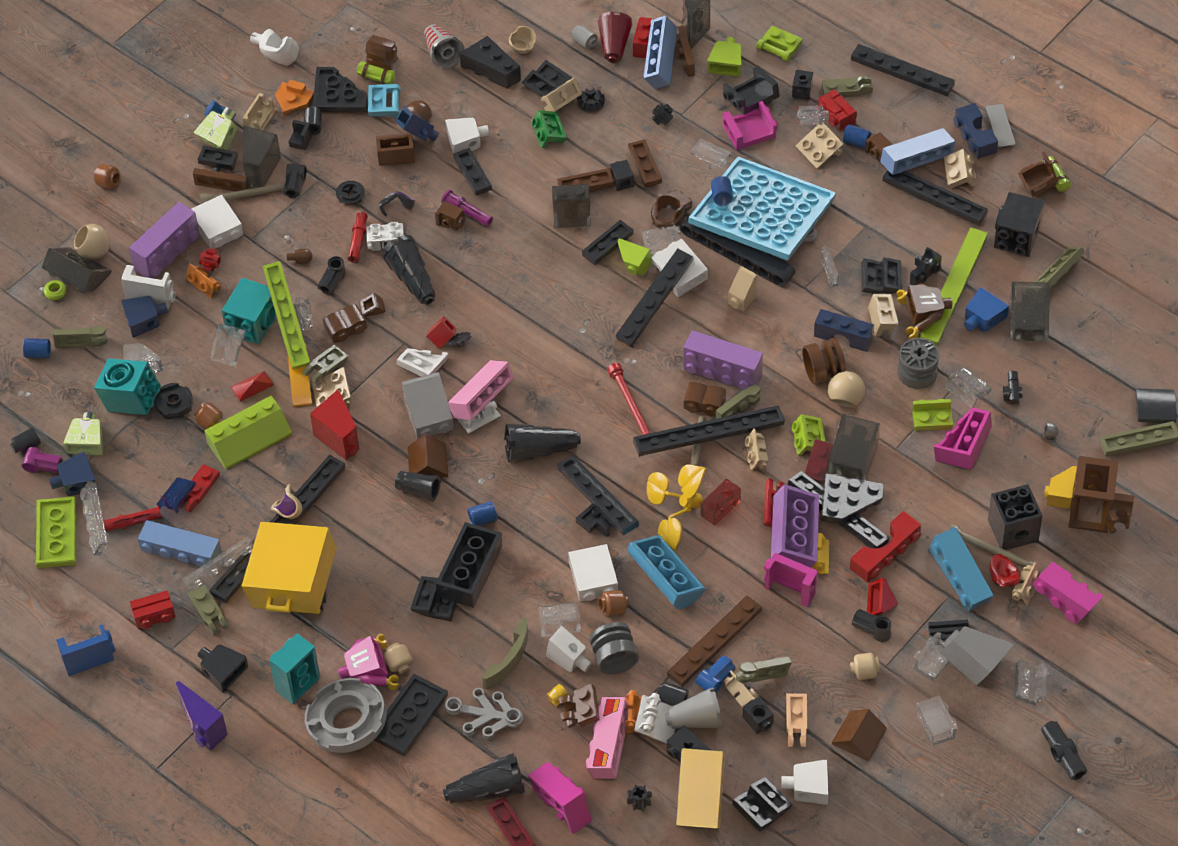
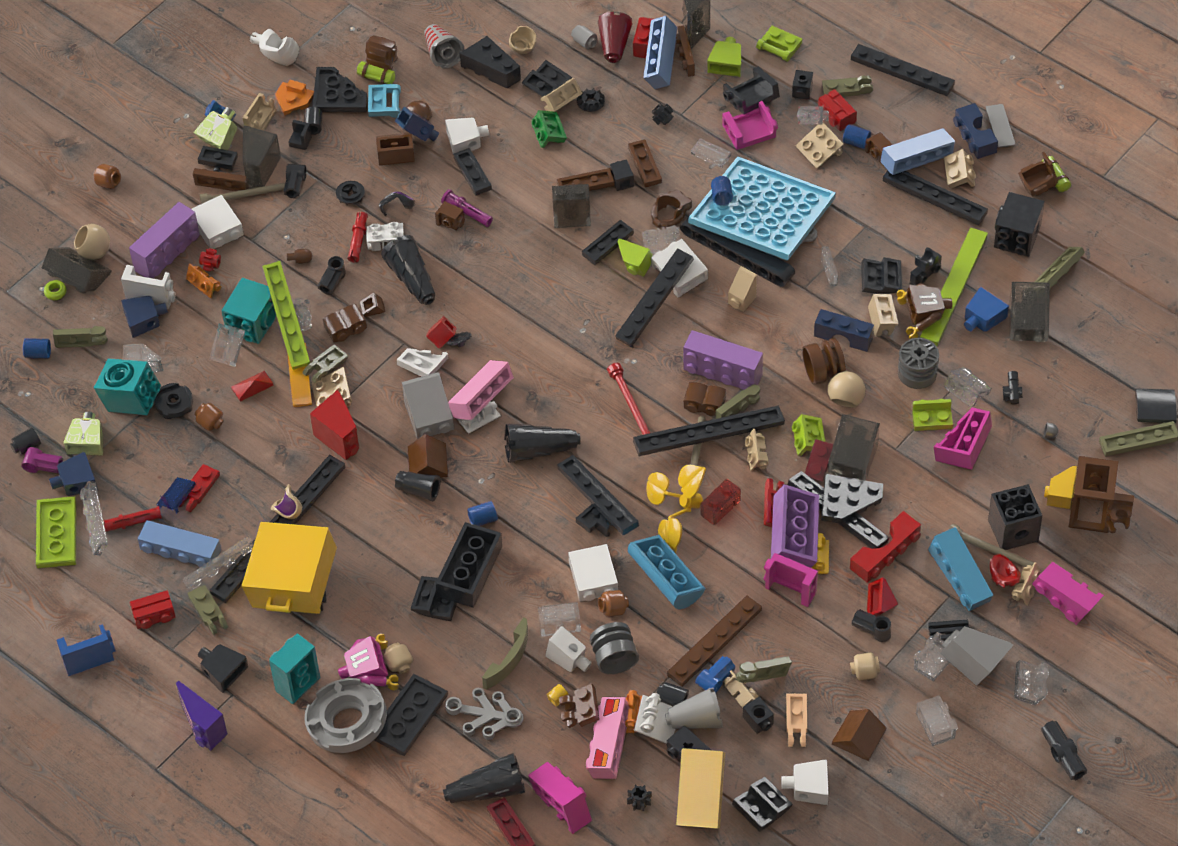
lime slope [204,396,293,470] -> none

